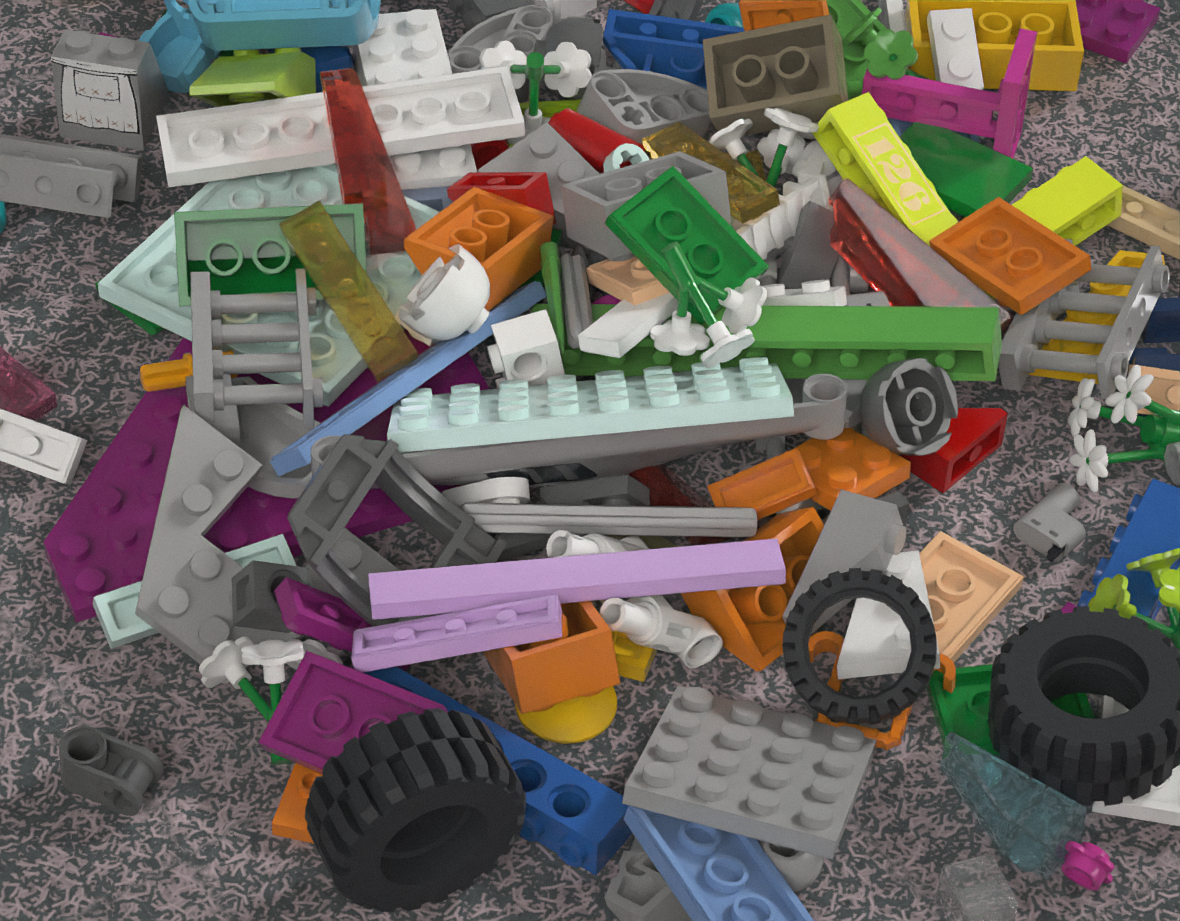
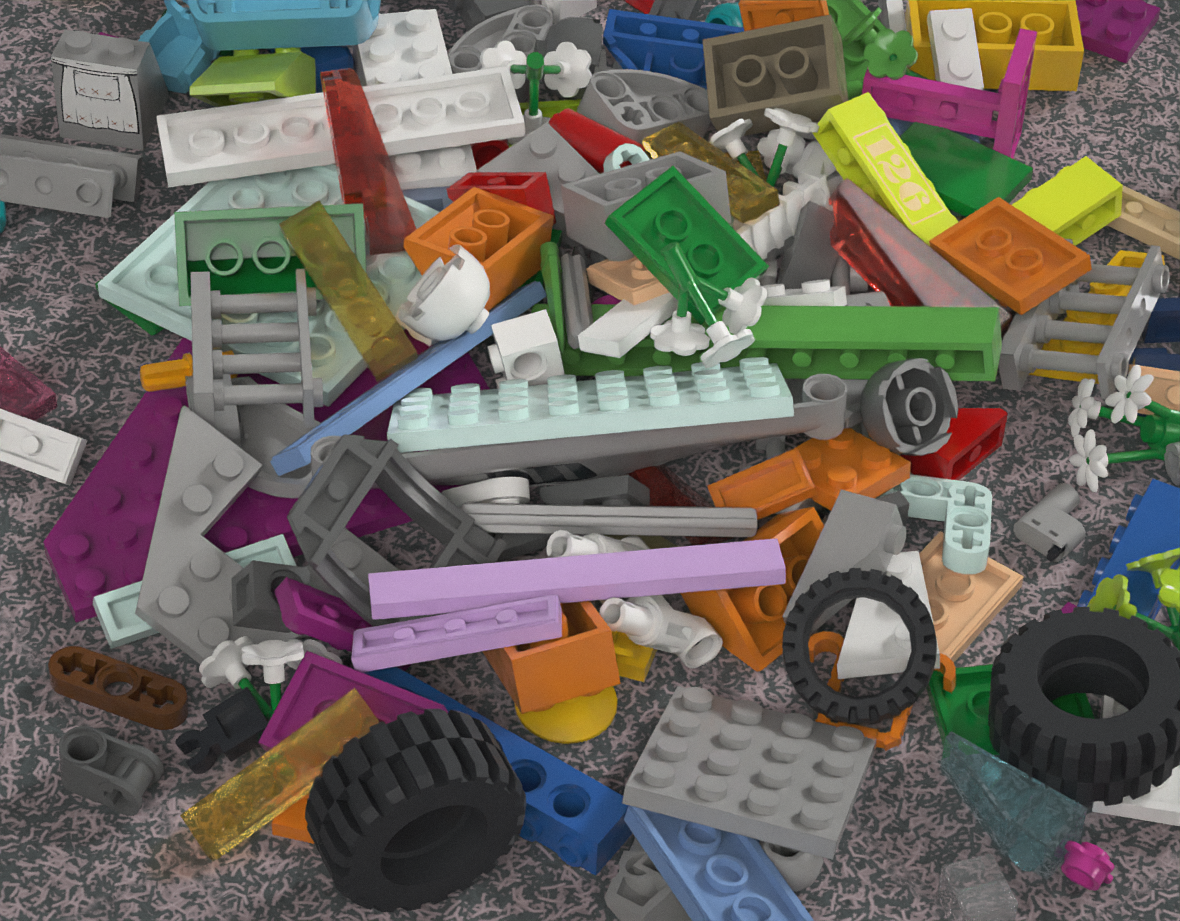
none -> reddish brown beam [48,646,189,730]
none -> black plate [175,687,269,774]
none -> clear yellow plate [180,688,380,861]
none -> light aqua beam [875,474,992,574]

